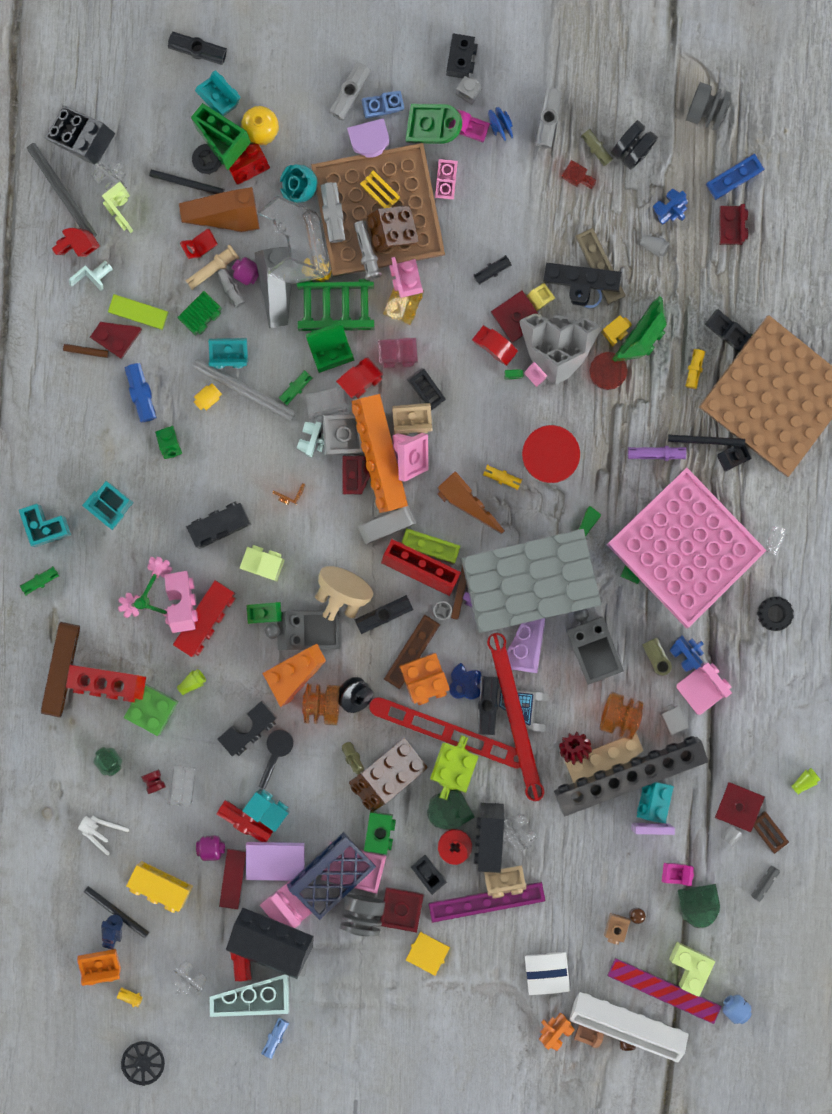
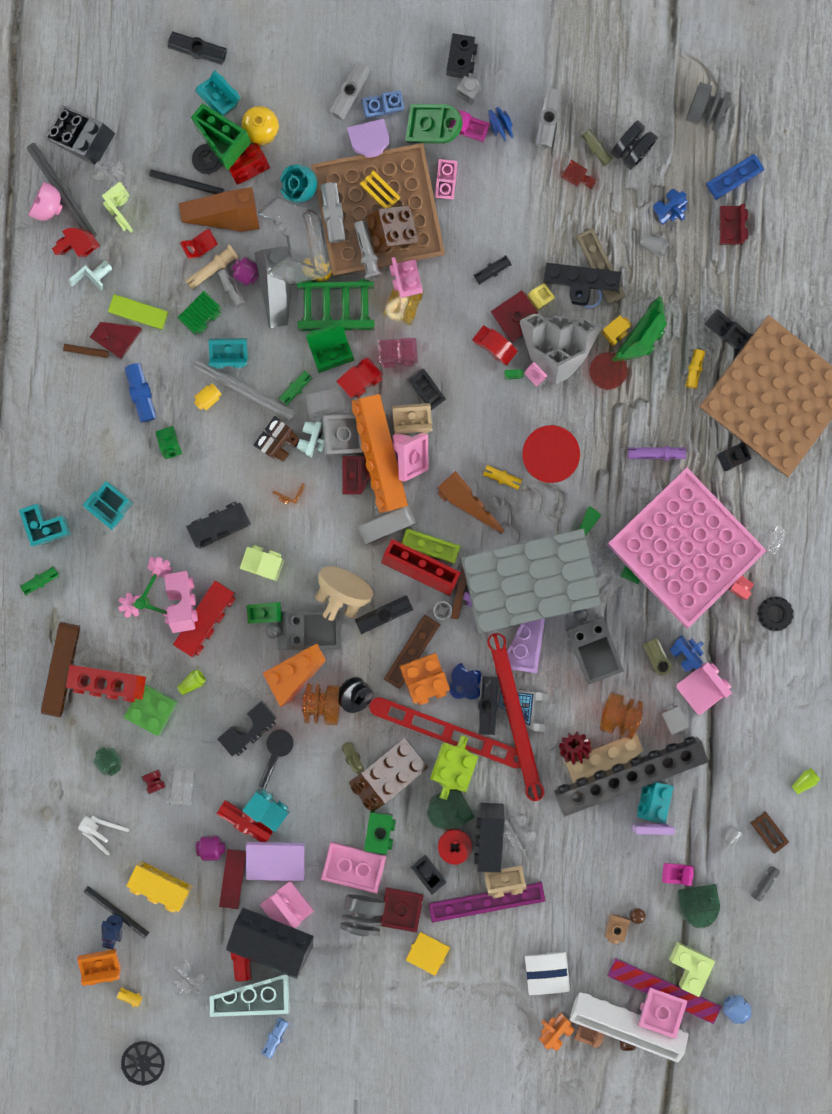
dark blue fence [287,832,376,920] -> none
black bar [668,434,746,446] -> none
dark red plate [715,782,765,832] -> none
none -> bright pink cylinder [28,182,63,221]
none -> reddish brown hips [254,416,300,462]
none -> bright pink bracket [638,988,687,1039]
none -> coral bracket [728,576,754,600]

